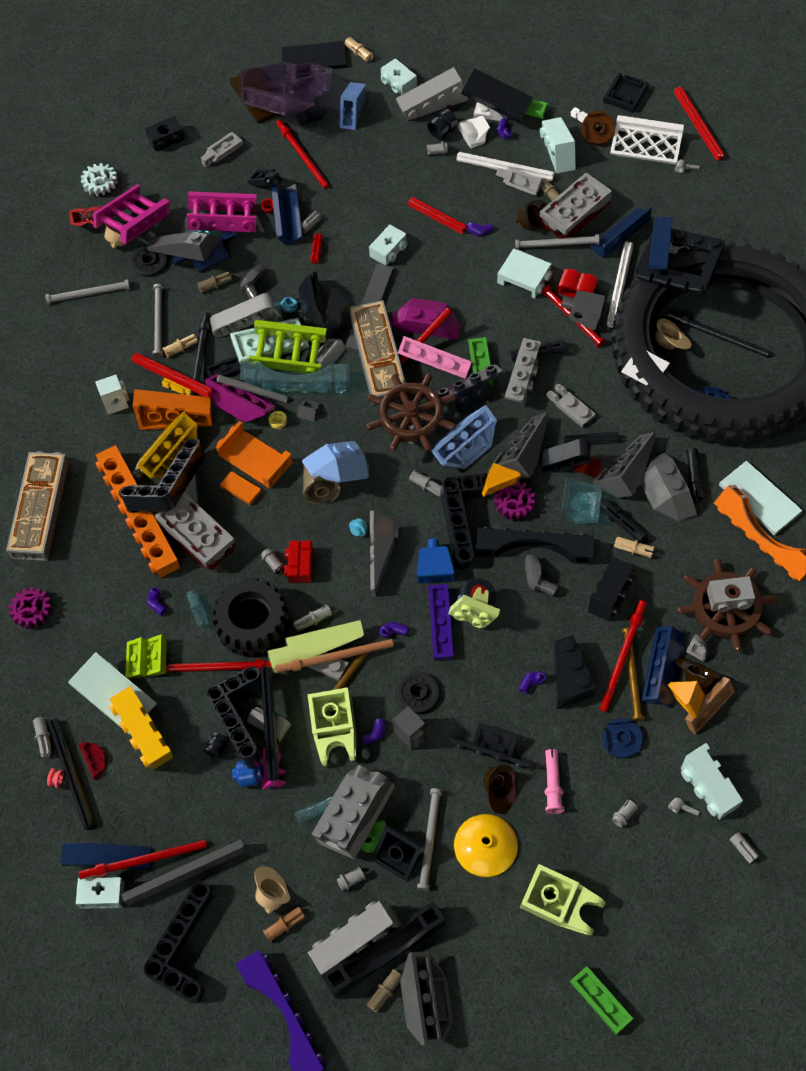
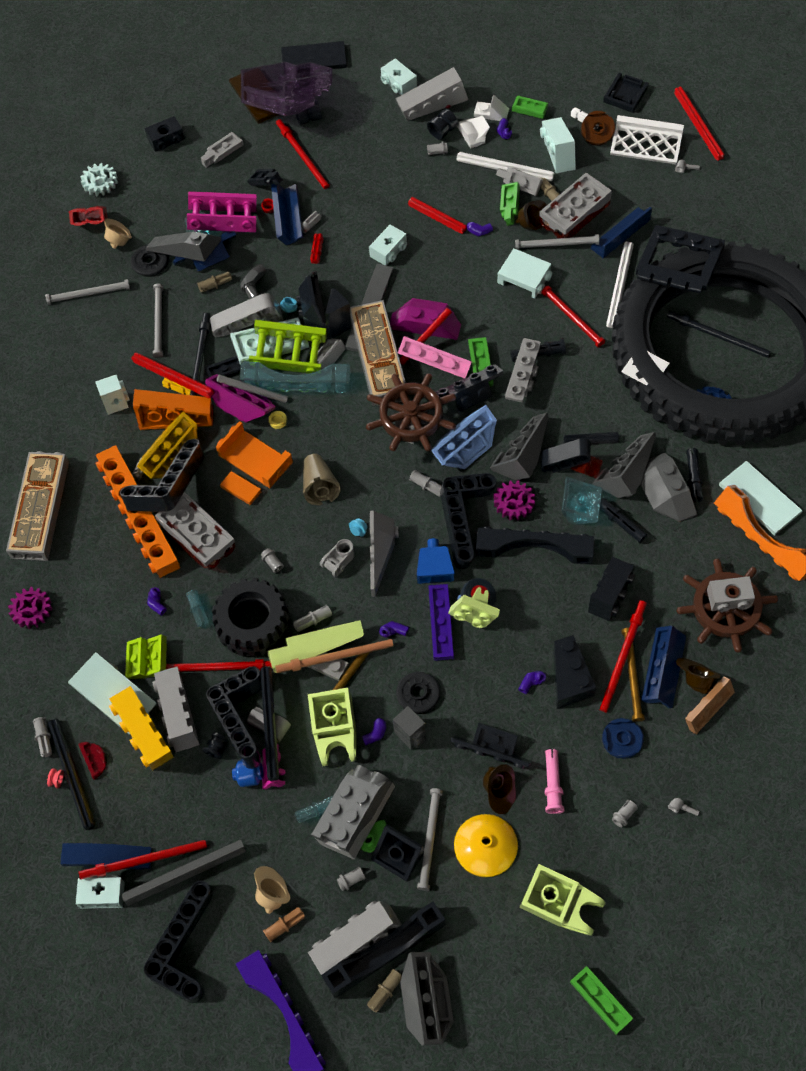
dark pink fence [93,184,170,244] -> none
tan axle [162,334,198,358] -> none
red brick [284,541,314,583] -> none
dark grey slope [297,399,321,422] -> none
light blue wedge [302,441,370,482] -> none
medium blue slope [340,82,366,130] -> none
tan pin [345,37,374,62] -> none
black tile [461,68,533,123] -> none
light orange slope [482,463,521,497] -> none
dark grey arm [525,554,558,597] -> none
light grey hinge [547,384,596,428] -> none
red brick [558,269,598,298] -> none
dark grey torso [561,291,605,331] -> none
tan axle [614,537,654,558] -> none
dark blue slope [648,216,673,270] -> none
tan piece [655,319,691,350] -> none
light orange slope [668,681,705,719] -> none
light aqua wedge [681,743,743,820] -> none
light grey tile [686,634,708,662] -> none
light grey piece [730,832,759,864] -> none
none -> light grey wedge [153,667,200,752]
none -> light grey piece [320,539,355,577]
none -> bright green hinge [500,182,520,226]

